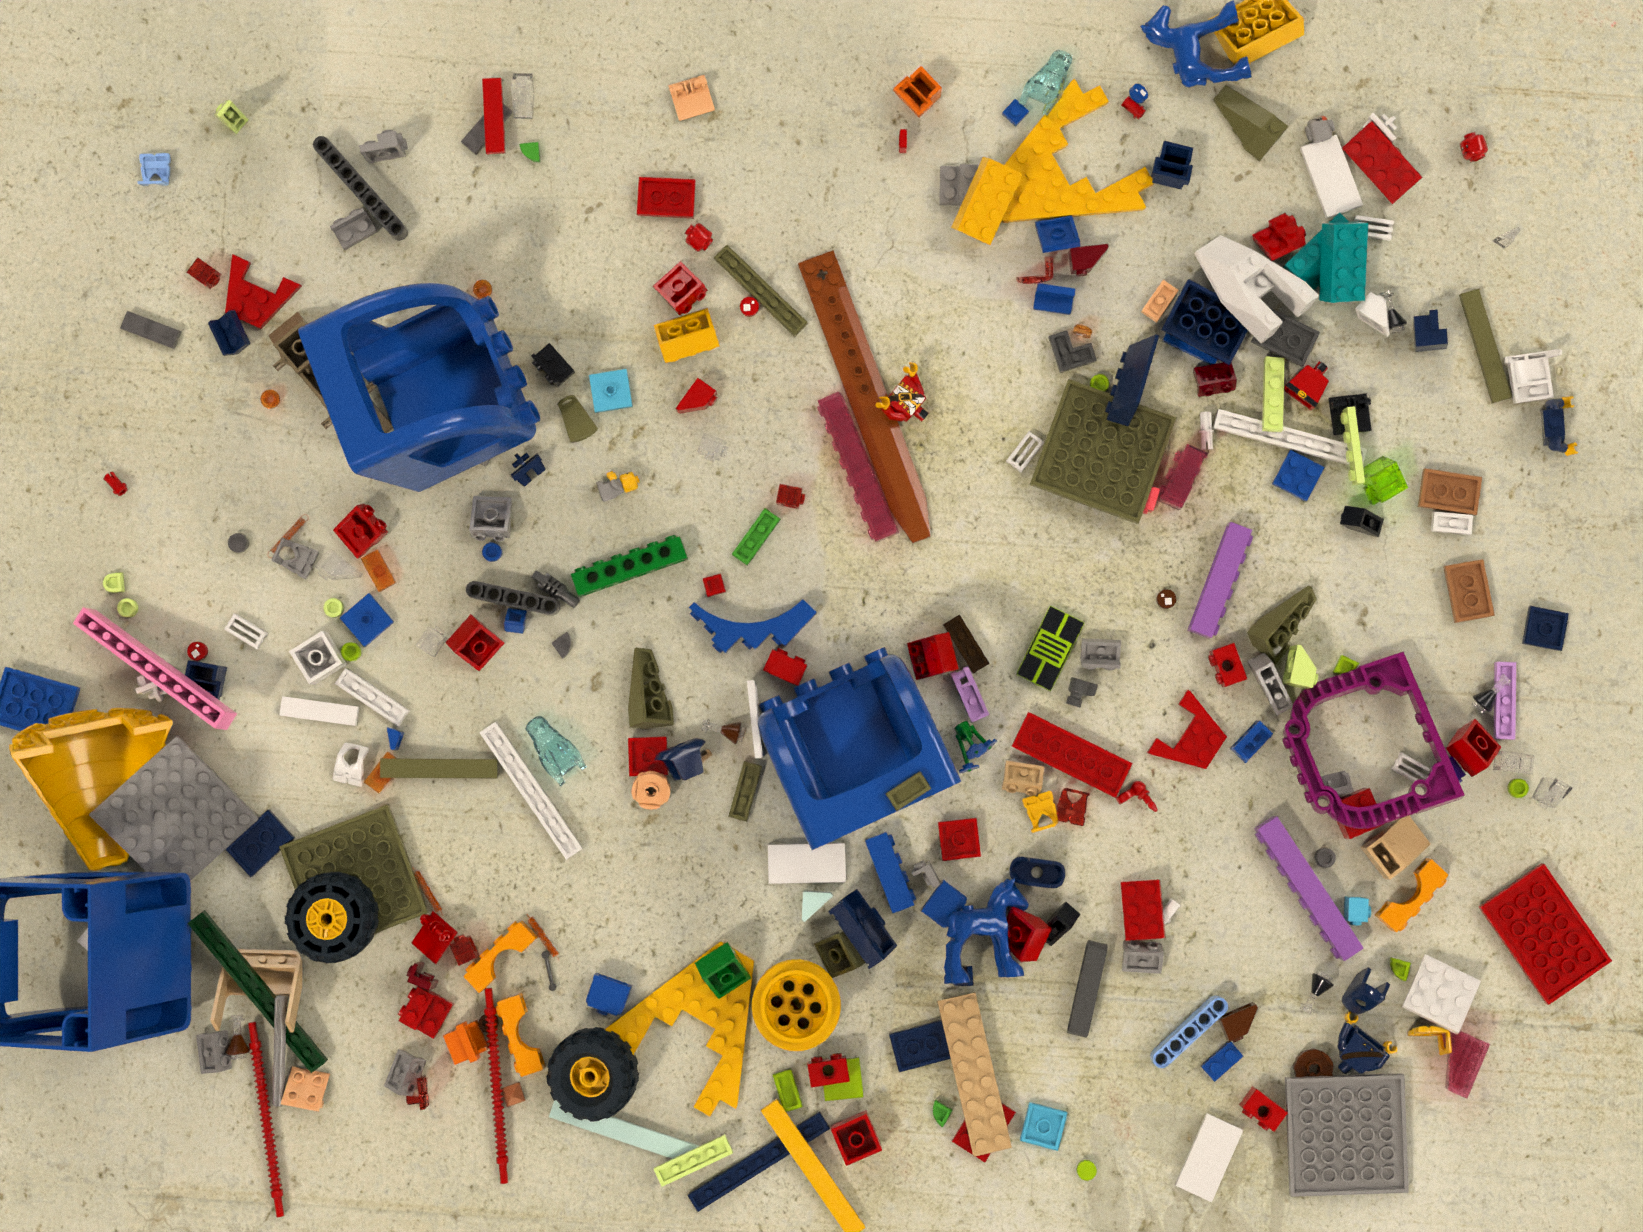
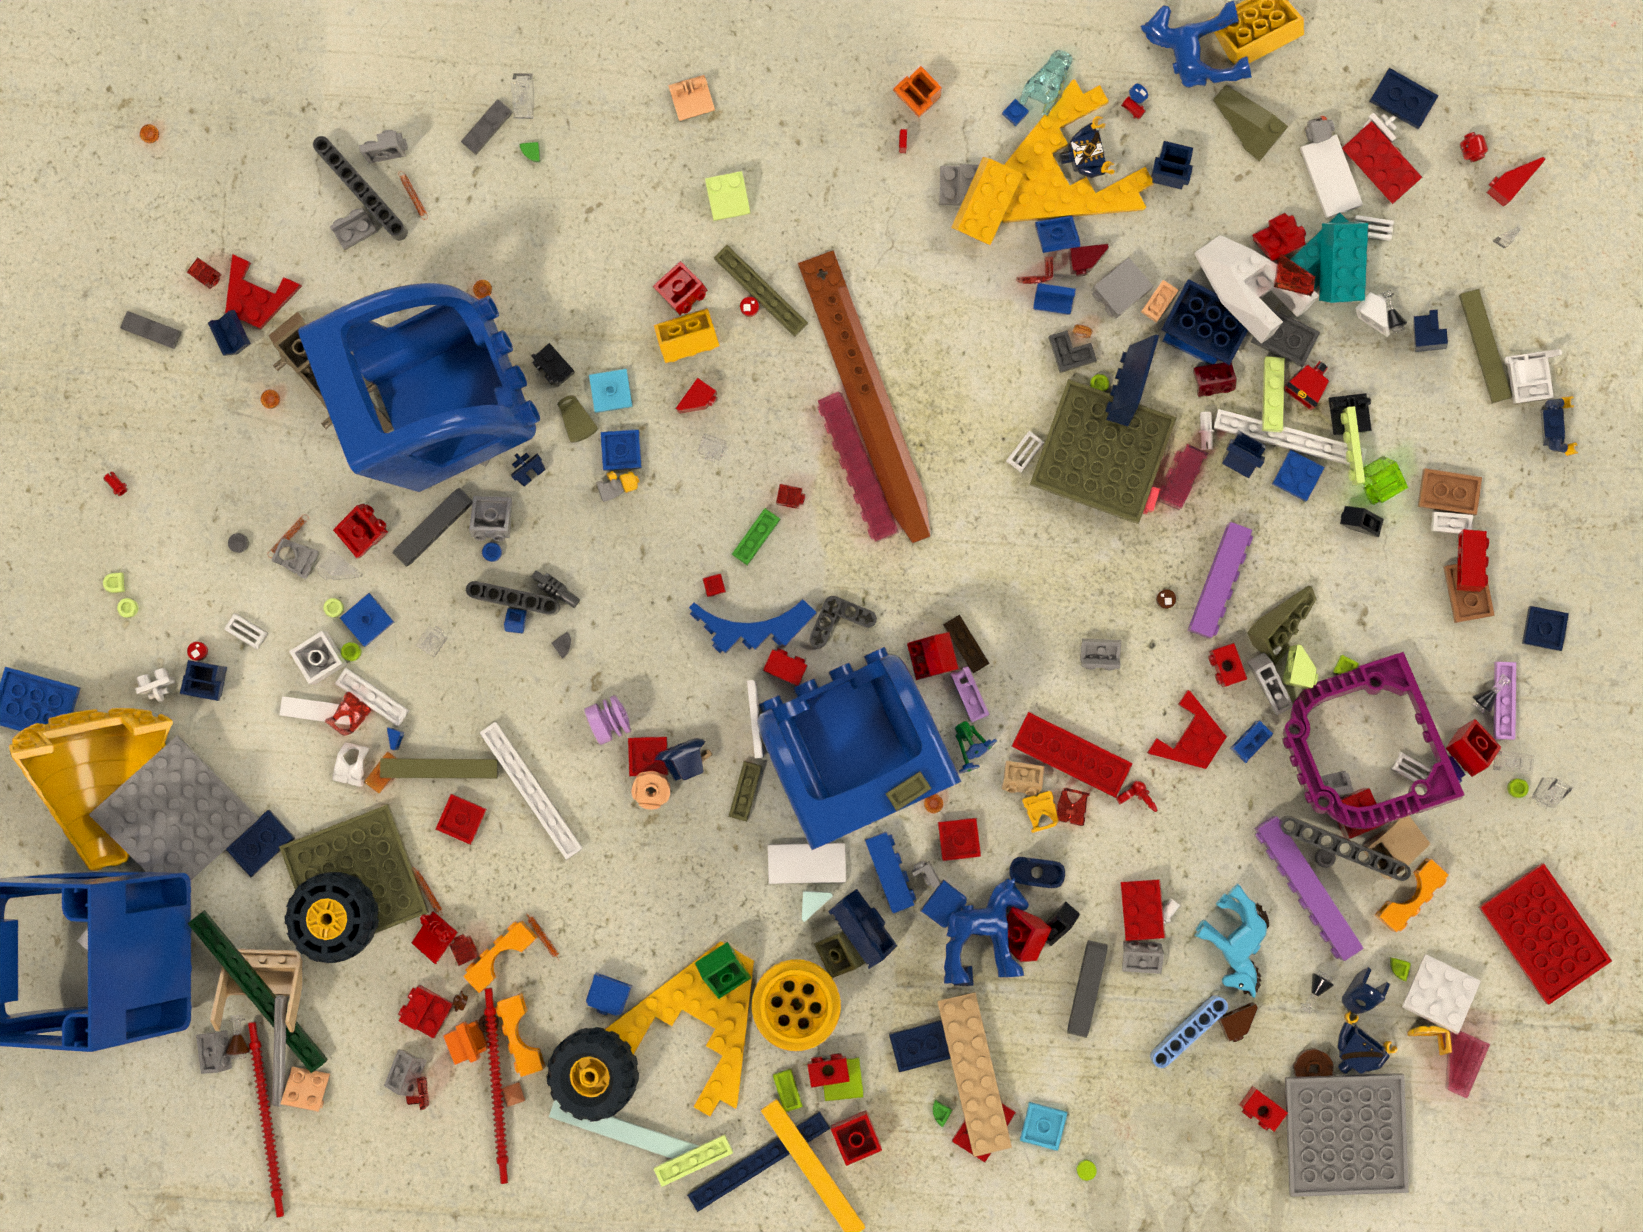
bright pink brick [73,607,237,730] -> none
light blue piece [137,153,171,186] -> none
yellowish green slope [214,100,248,134] -> none
clear orange plate [361,549,397,592] -> none
dark red bracket [406,961,439,990] -> none
red slope [445,614,504,671] -> none
red tile [482,78,506,155] -> none
clear light blue animal [525,716,587,786] -> none
dark grey hinge [541,951,556,991] -> none
green brick [571,535,688,597] -> none
olive wedge [628,647,674,729] -> none
red plate [637,177,696,219] -> none
red head [684,223,713,252] -> none
piece [701,718,746,744] -> none
torso [875,362,929,422] -> none
black tile [1016,606,1084,691] -> none
dark grey piece [1066,677,1098,708] -> none
white tile [1175,1113,1243,1202] -> none
blue plate [1201,1041,1244,1082] -> none
medium azure brick [1344,896,1371,925] -> none
none -> clear orange plate [140,124,159,144]
none -> clear red piece [325,692,372,736]
none -> dark grey beam [392,488,473,567]
none -> orange piece [398,171,428,220]
none -> red plate [435,794,487,845]
none -> reddish brown plate [452,991,468,1012]
none -> lavender wheel [584,695,631,745]
none -> blue plate [601,429,642,471]
none -> yellowish green slope [705,171,751,221]
none -> dark grey beam [809,596,877,649]
none -> clear orange plate [924,794,943,813]
none -> torso [1059,116,1115,178]
none -> light grey brick [1092,257,1153,319]
none -> medium azure animal [1194,883,1269,998]
none -> dark blue plate [1222,430,1266,478]
none -> clear red wing [1274,254,1315,296]
none -> dark grey beam [1279,816,1411,881]
none -> dark blue tile [1369,68,1439,129]
none -> red brick [1457,529,1489,592]
none -> red slope [1486,157,1546,207]

